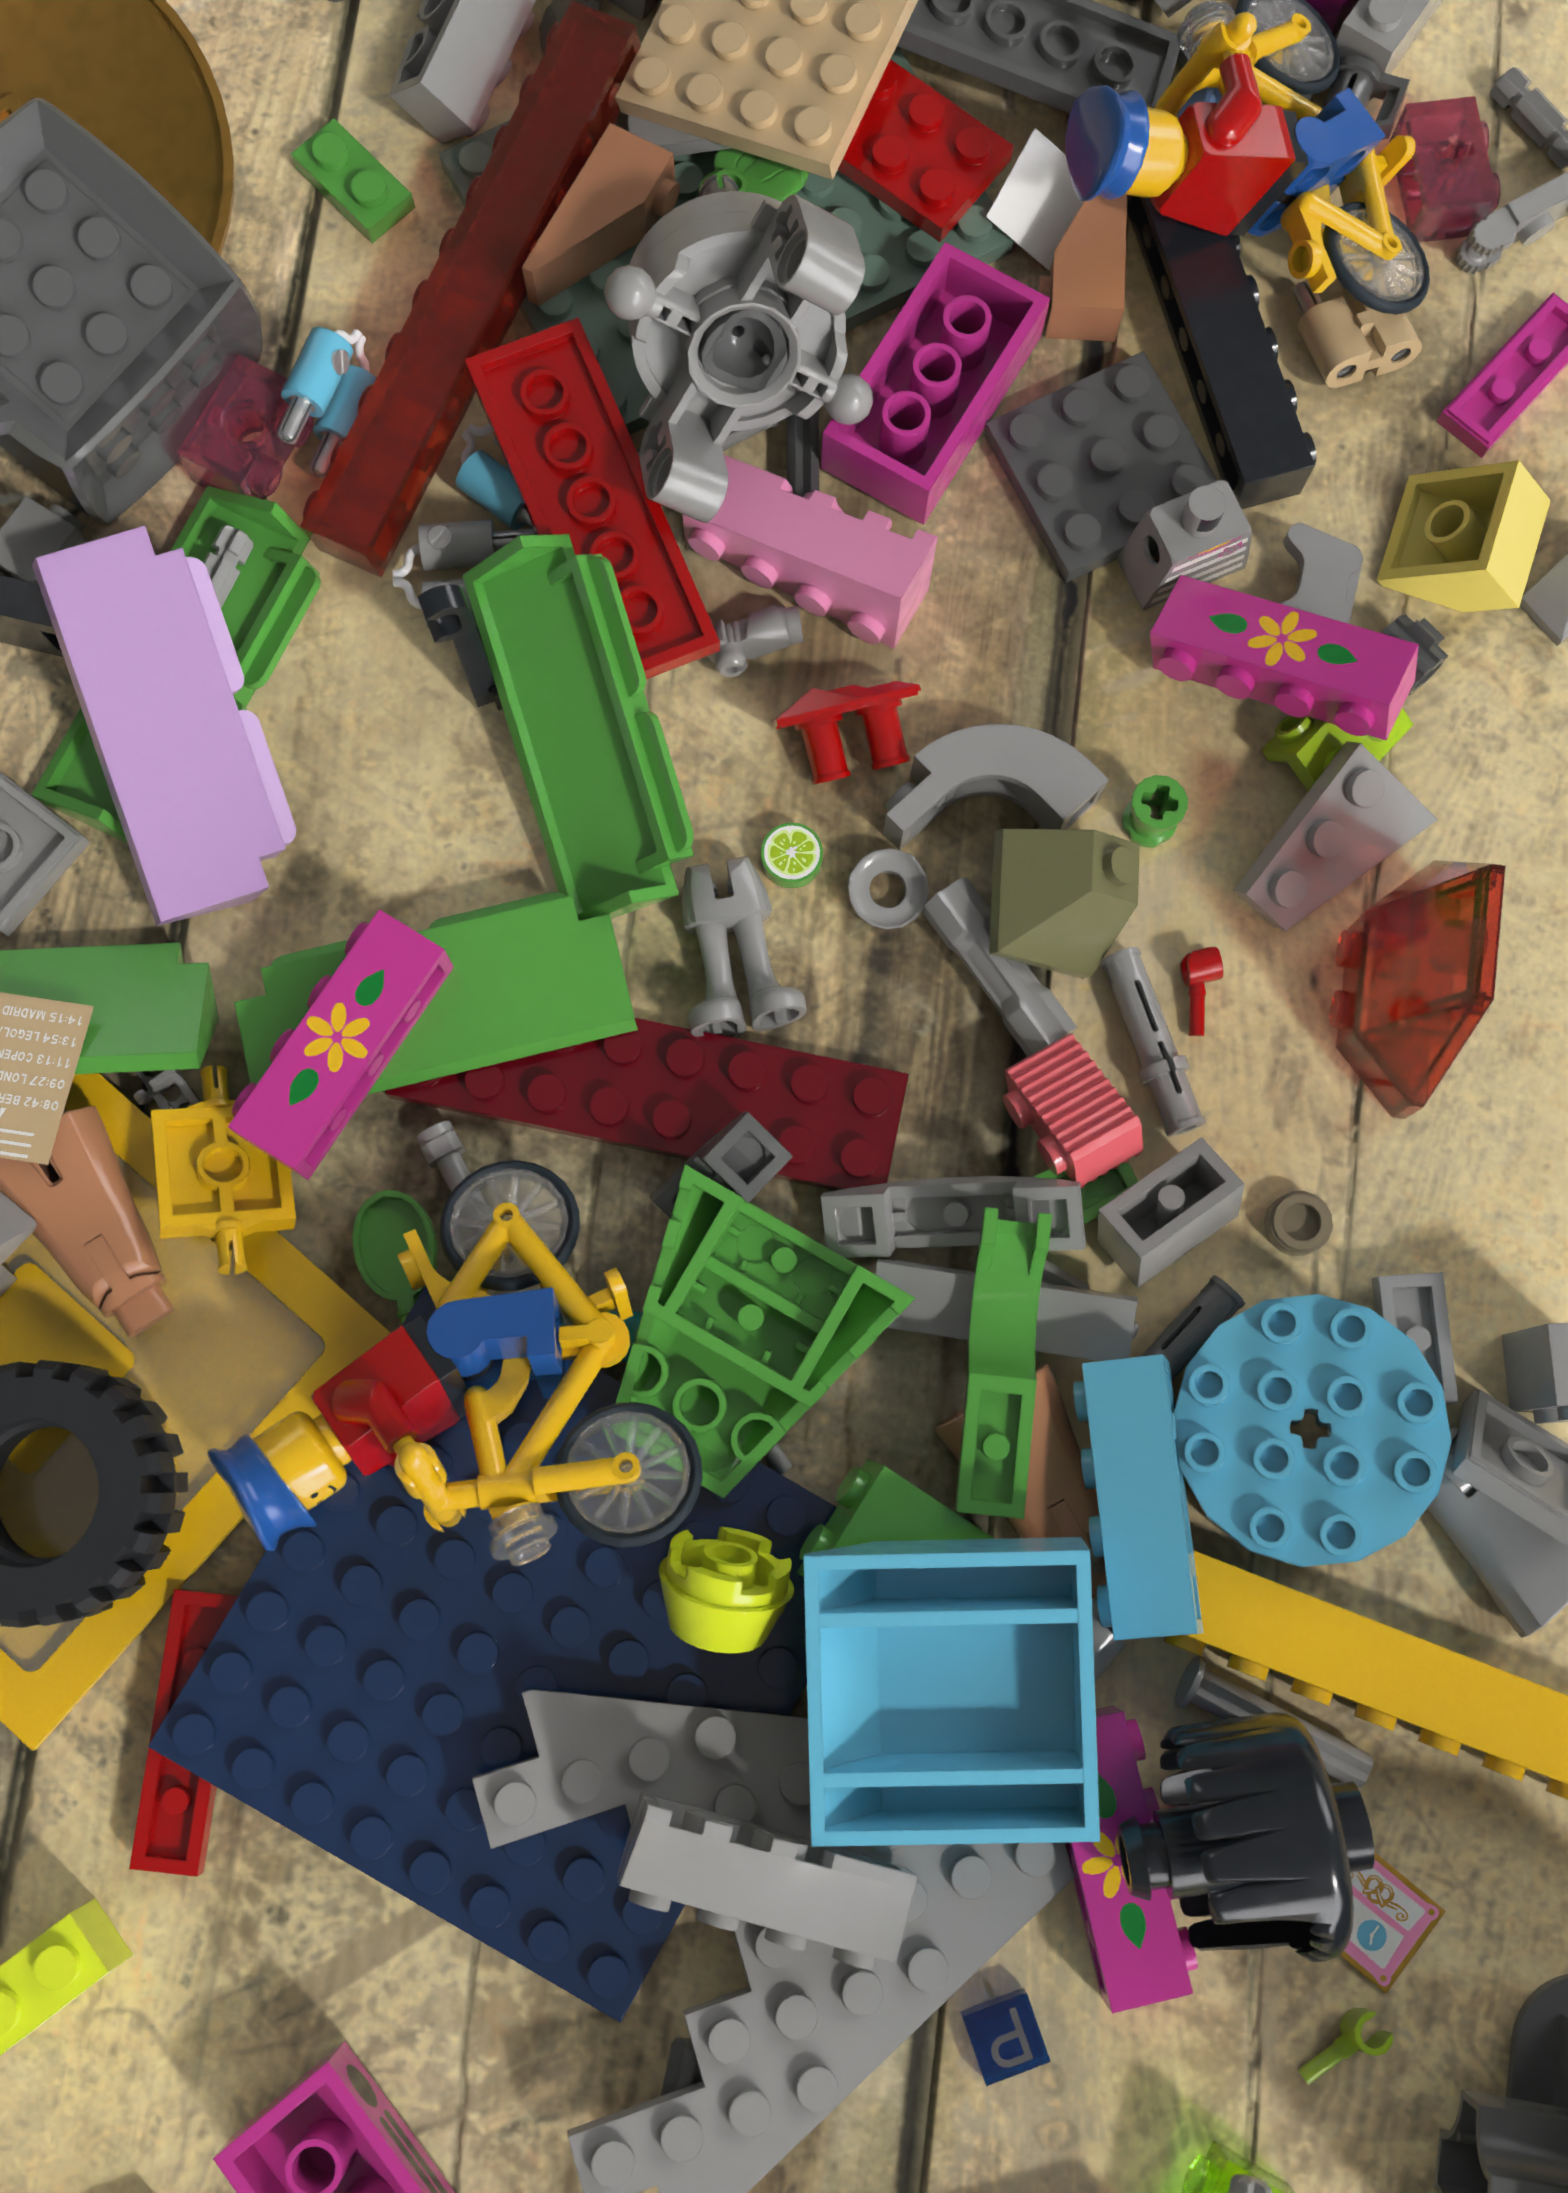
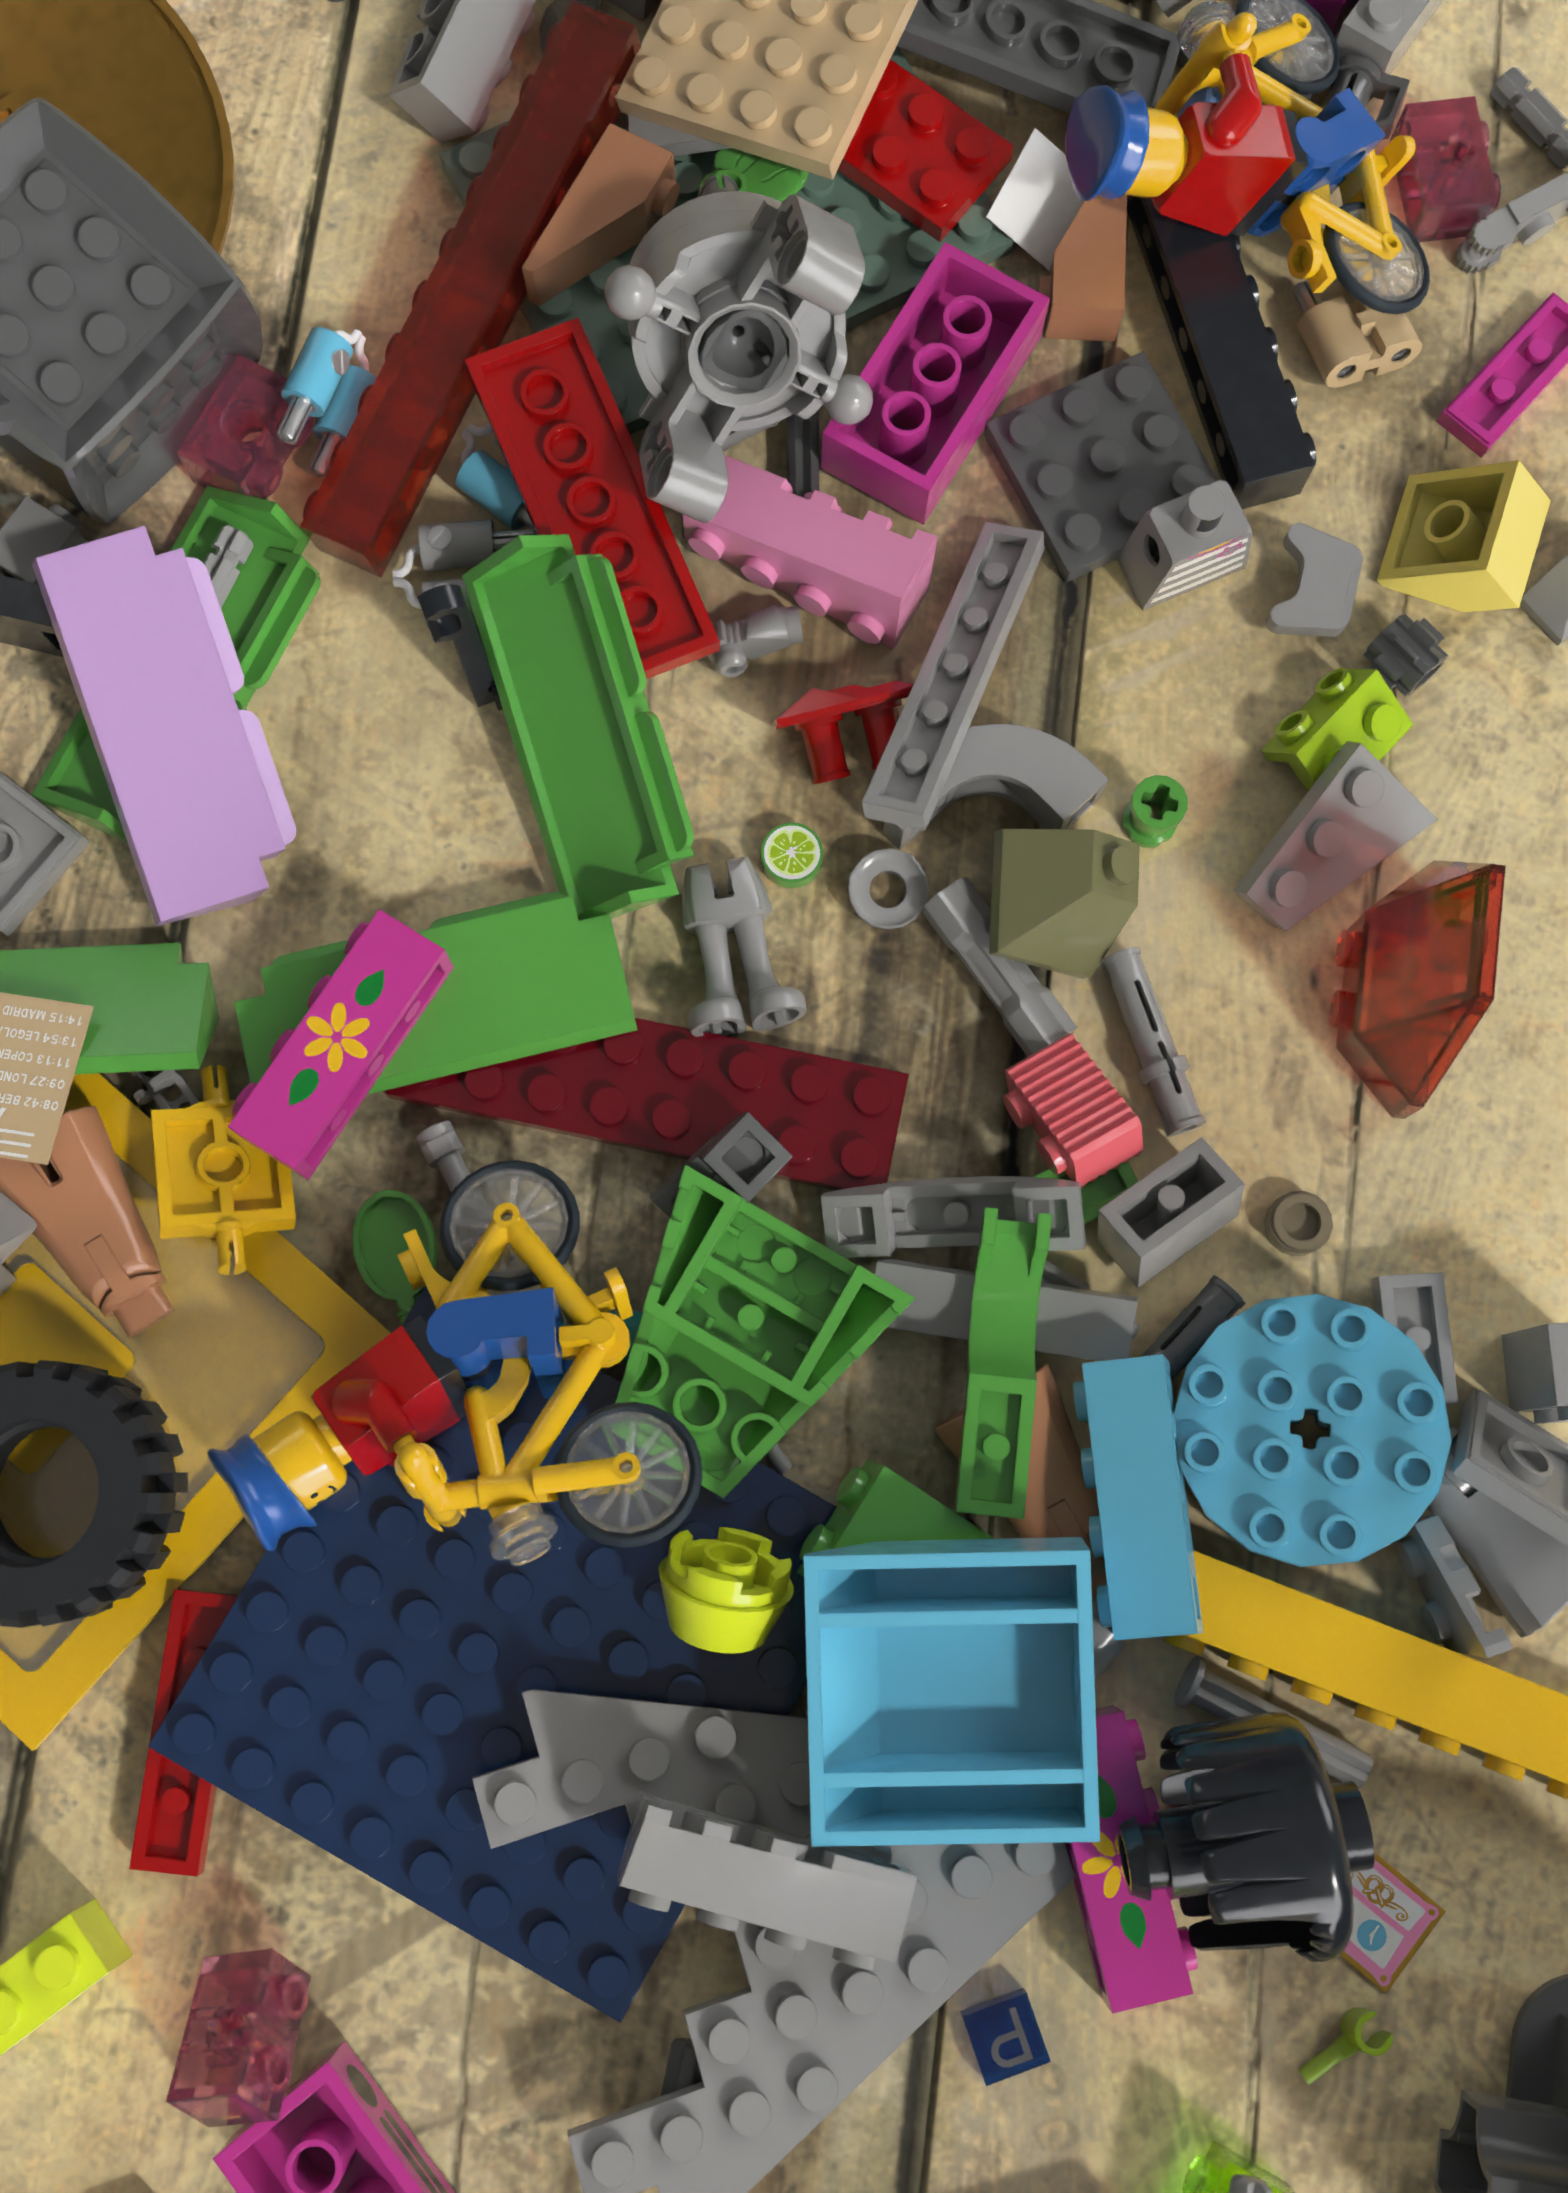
bright green plate [291,118,415,244] -> none
dark pink brick [1150,575,1419,740] -> none
red hand [1180,946,1224,1037] -> none
none -> clear pink brick [166,1948,312,2128]
none -> light grey plate [862,522,1045,831]
none -> light grey wing [1395,1515,1513,1658]

